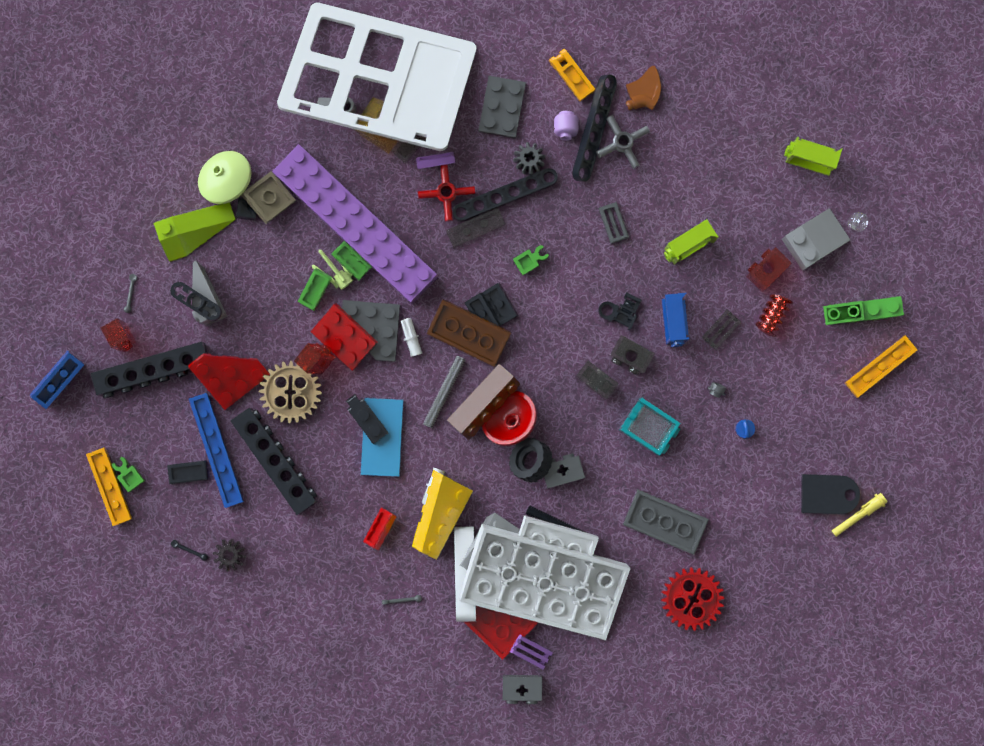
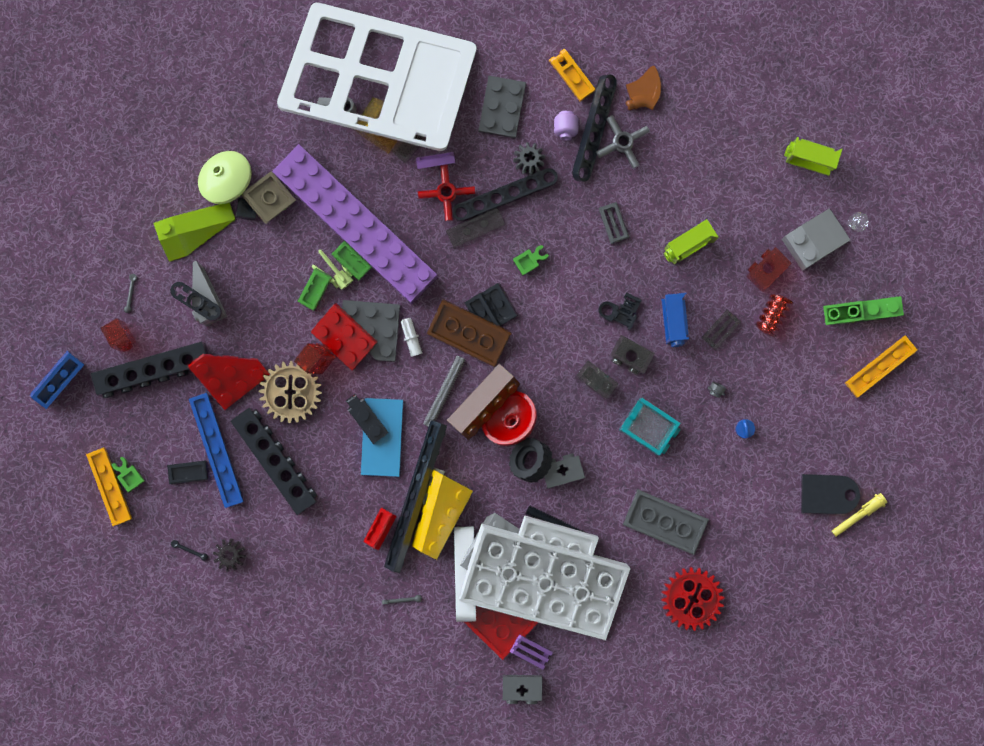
none -> black plate [384,420,447,573]

